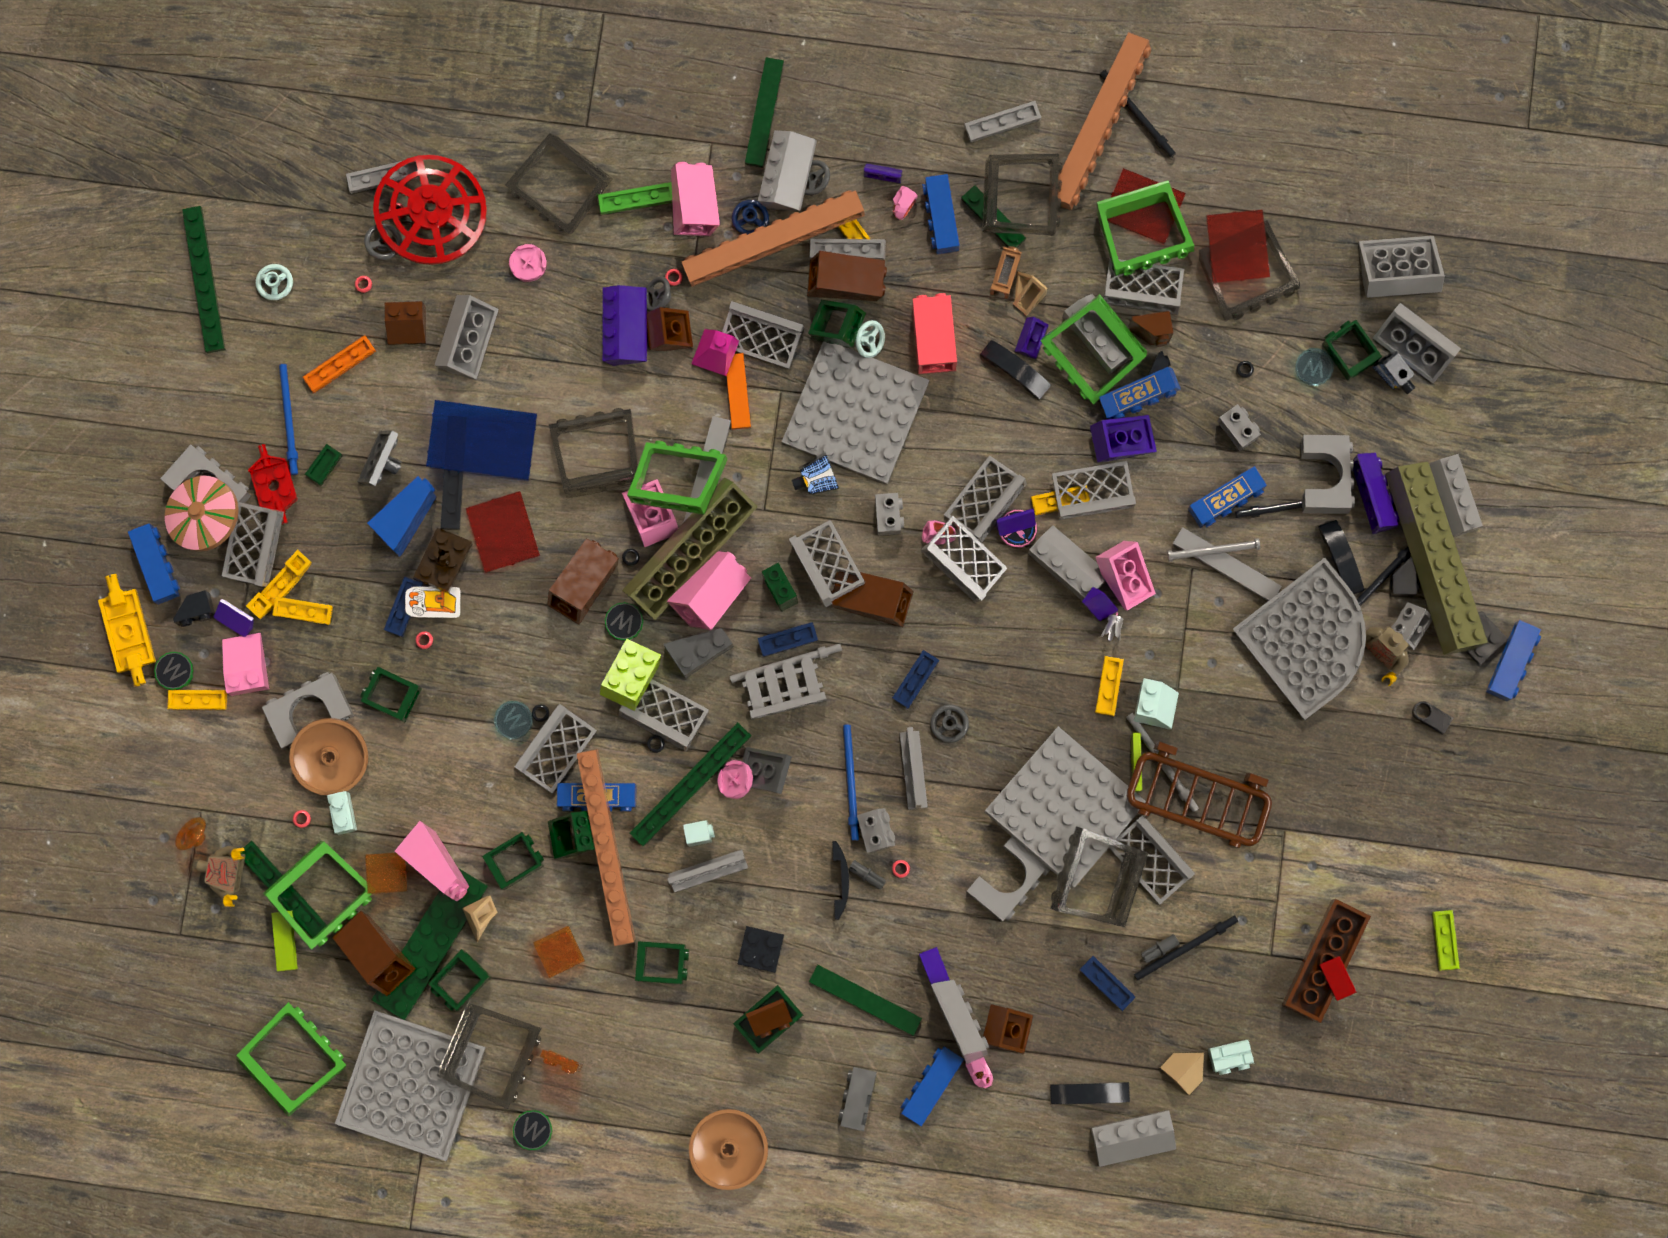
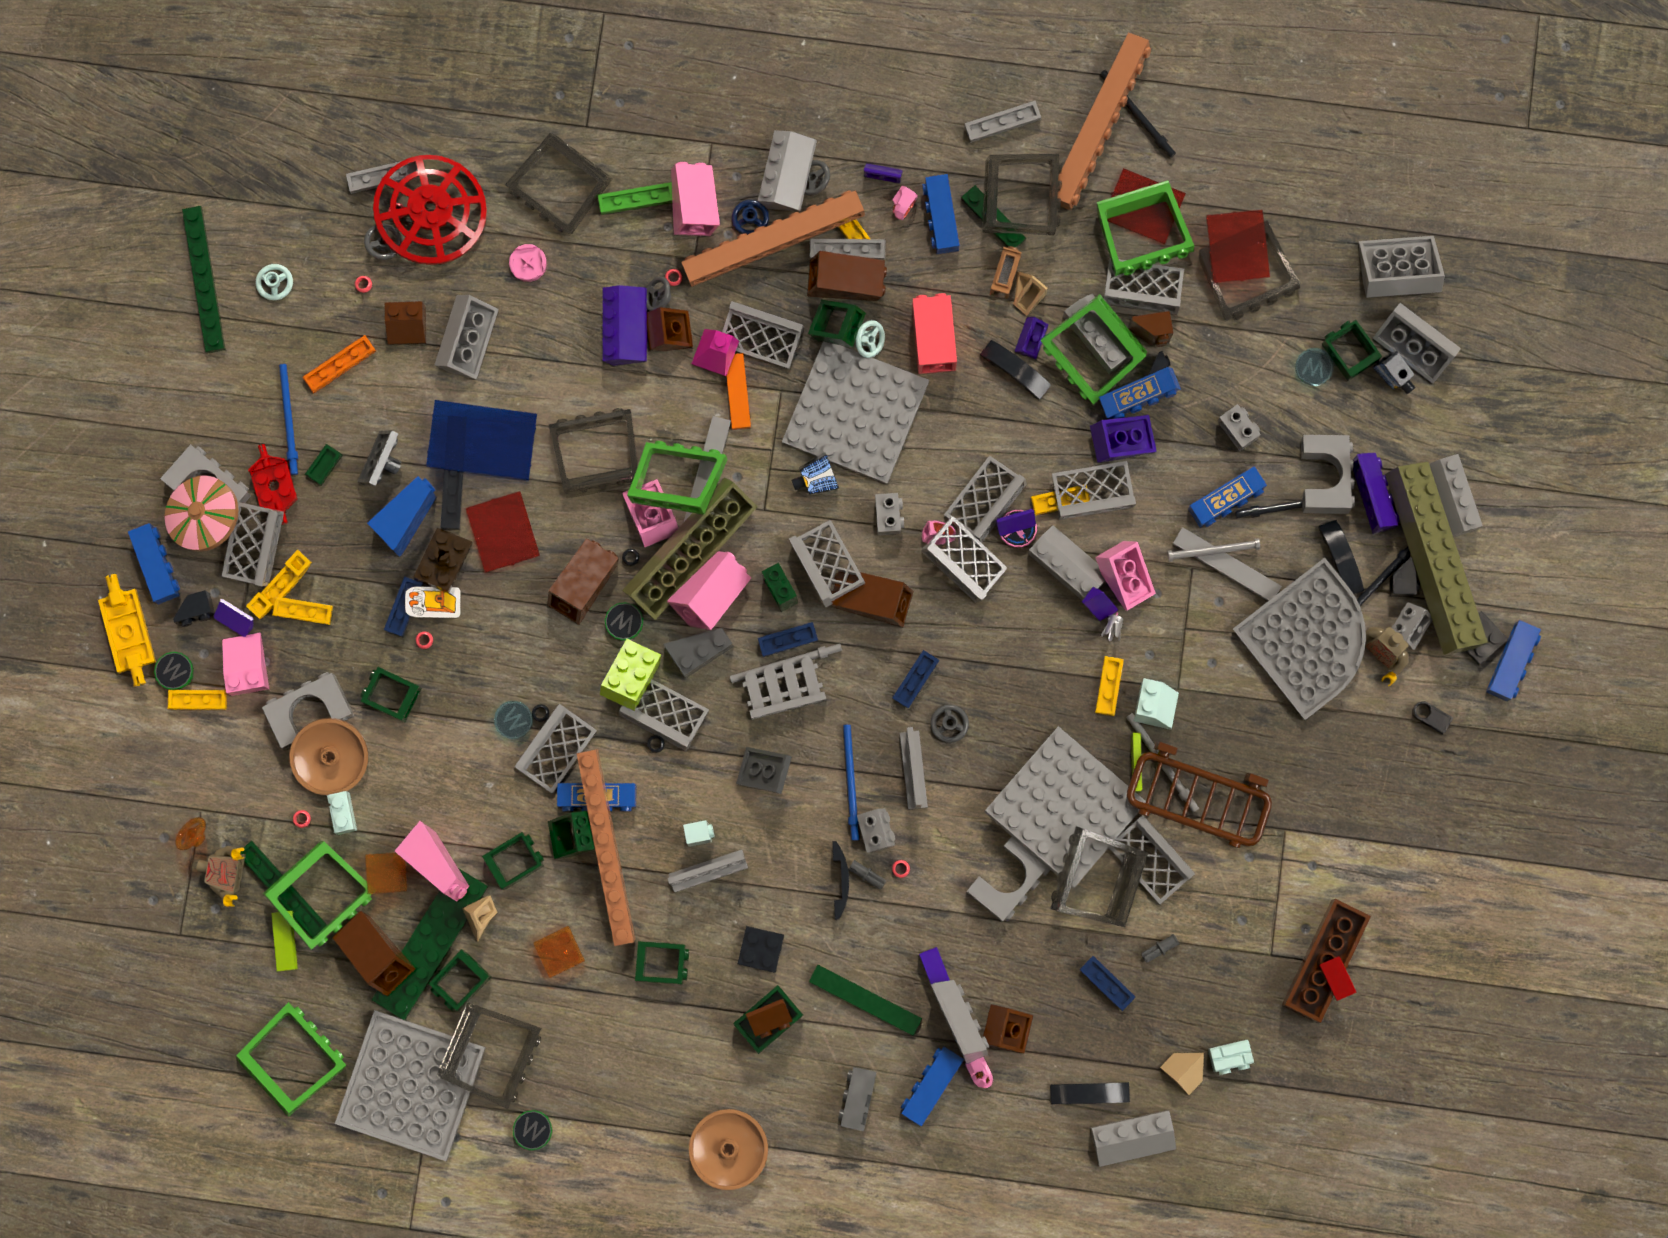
clear orange plate [540,1049,583,1074] -> none
dark green plate [630,722,752,847] -> none
bright pink tile [717,760,753,799] -> none
dark green tile [745,57,784,168] -> none
black bar [1134,915,1239,981] -> none
black piece [1236,361,1254,378] -> none
lime tile [1432,910,1460,971] -> none

